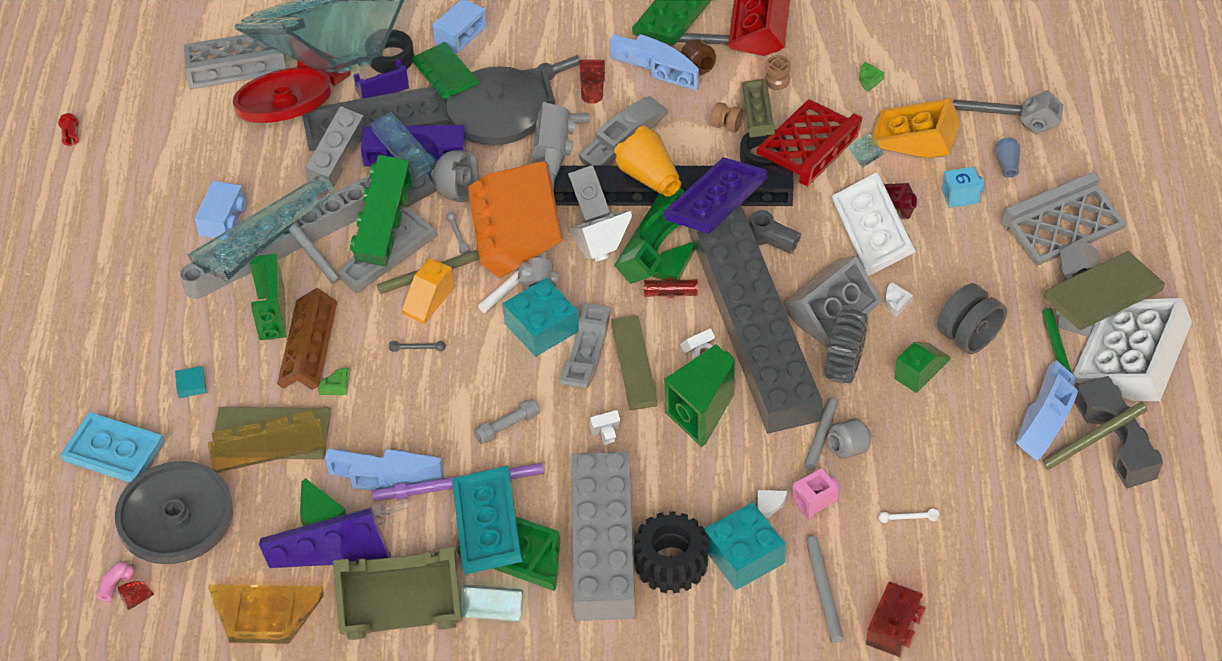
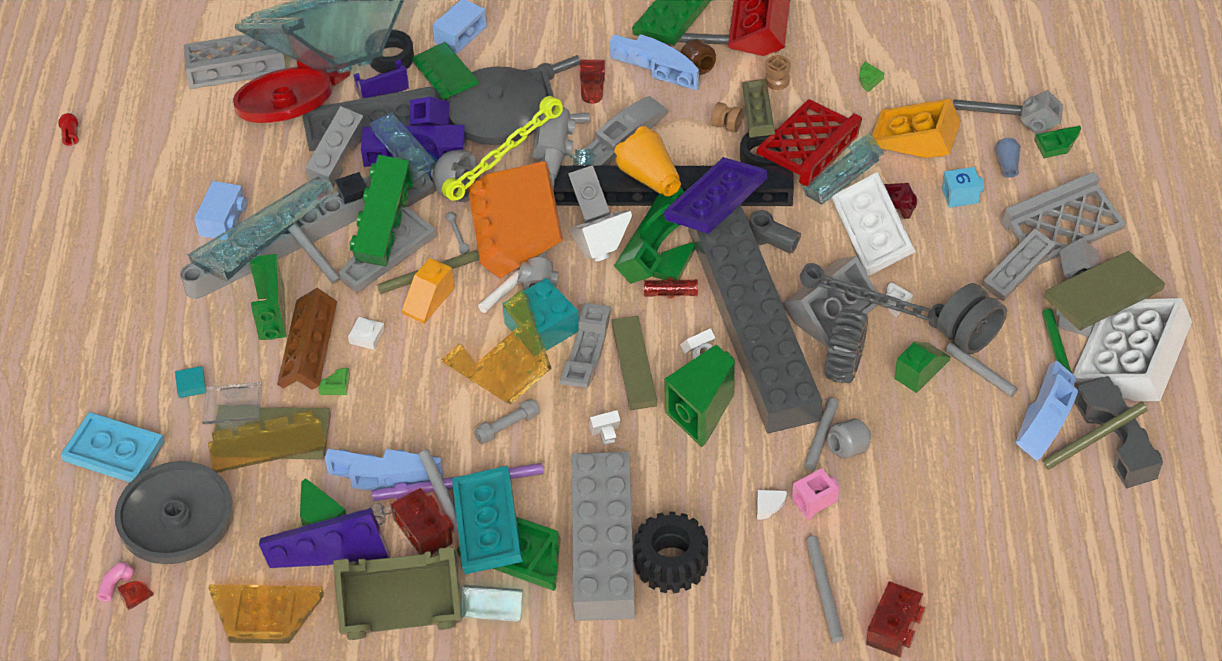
dark grey hinge [389,341,446,352] -> none
teal brick [704,502,786,590] -> none
white hinge [878,508,939,523] -> none
none -> clear piece [202,382,262,432]
none -> black plate [335,172,367,204]
none -> white plate [348,317,385,350]
none -> clear red brick [391,487,454,555]
none -> dark purple brick [410,97,449,126]
none -> light grey bar [418,449,458,532]
none -> clear yellow wing [441,290,552,404]
none -> neon yellow piece [442,96,563,201]
none -> clear light blue plate [570,149,596,165]
none -> dark grey piece [800,263,945,329]
none -> clear light blue plate [803,144,879,205]
none -> light grey bar [946,342,1018,397]
none -> light grey plate [983,229,1056,301]
none -> green tile [1034,126,1081,158]

